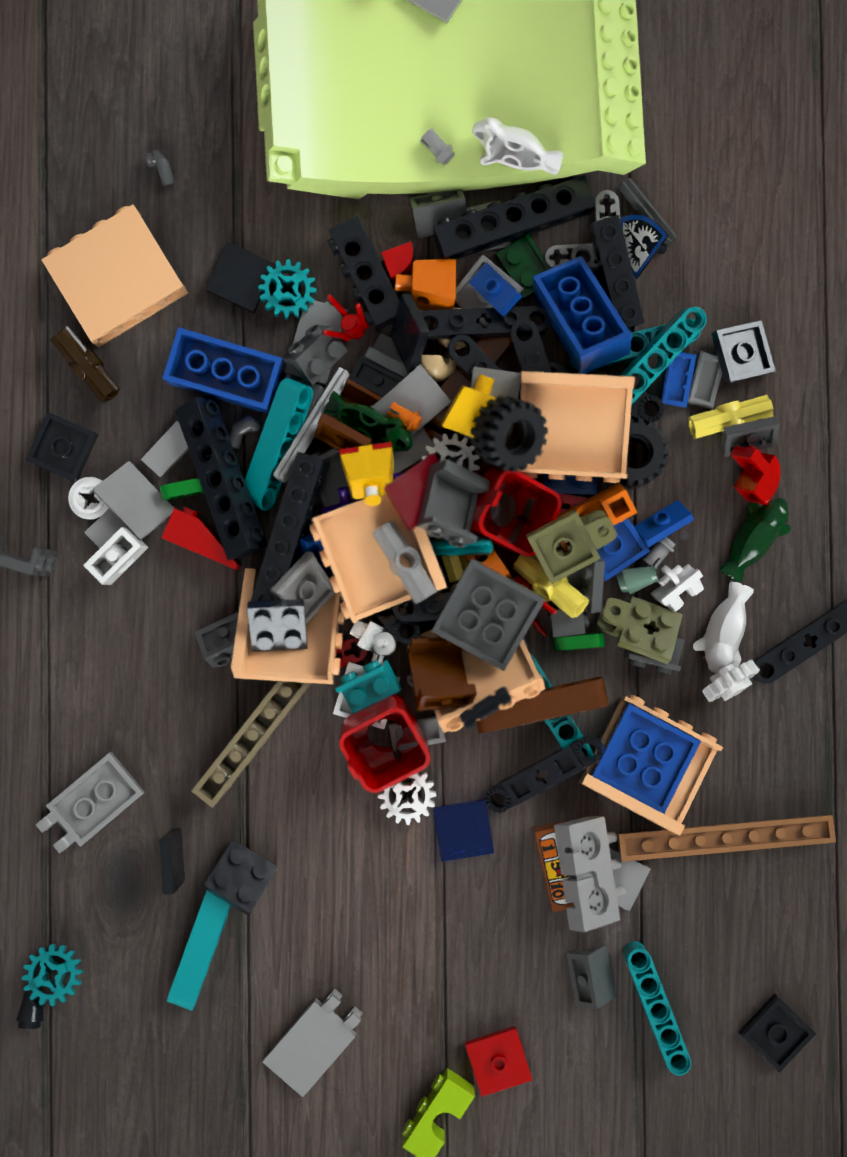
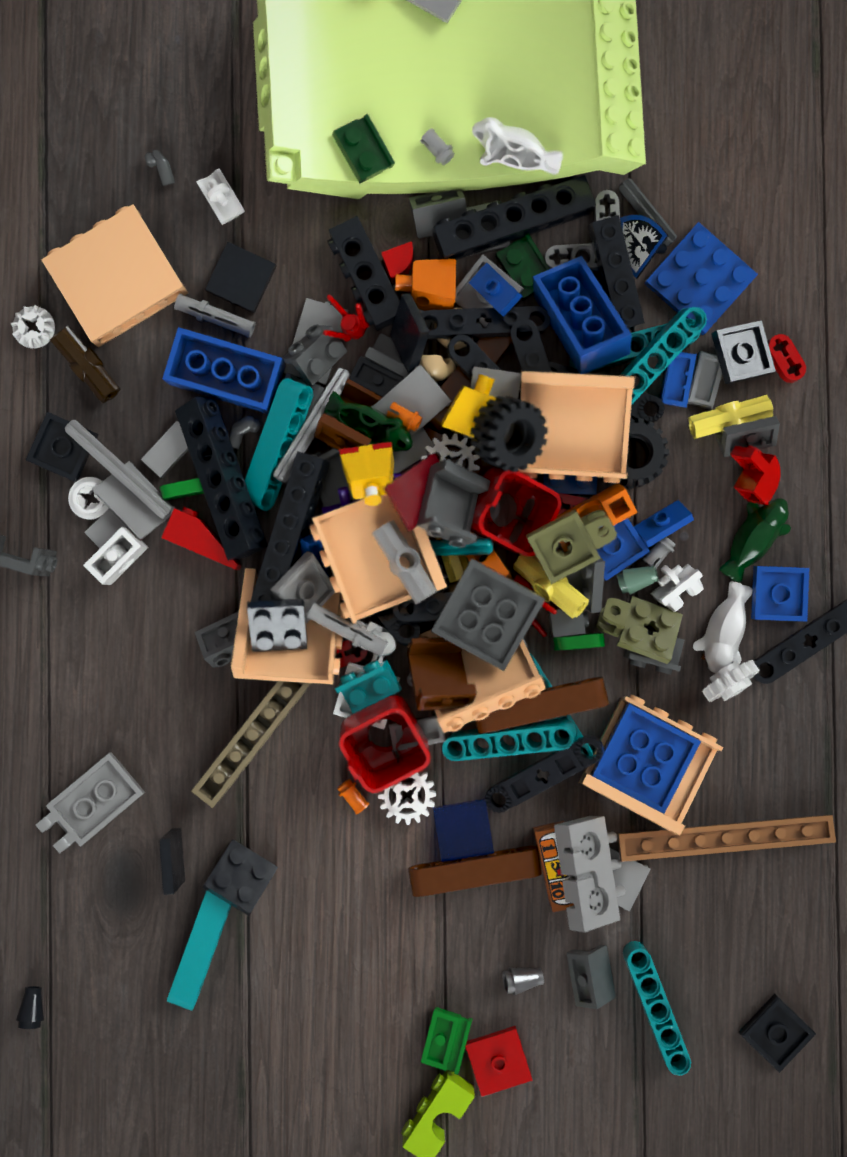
teal gear [21,944,84,1006] -> none
teal gear [258,259,316,320] -> none
light grey tile [262,988,362,1097] -> none
black axle [460,687,512,728] -> none
none -> white gear [11,305,55,348]
none -> light grey axle [65,420,172,519]
none -> light grey pin [174,293,256,338]
none -> white hips [197,168,245,225]
none -> light grey pin [307,603,388,657]
none -> dark green plate [332,114,395,184]
none -> orange pin [337,779,369,815]
none -> reddish brown beam [408,845,542,897]
none -> green plate [421,1007,473,1075]
none -> teal beam [442,719,576,761]
none -> flat silver cone [502,967,544,995]
none -> blue plate [644,222,758,335]
none -> blue plate [751,566,809,621]
none -> red beam [768,334,806,383]

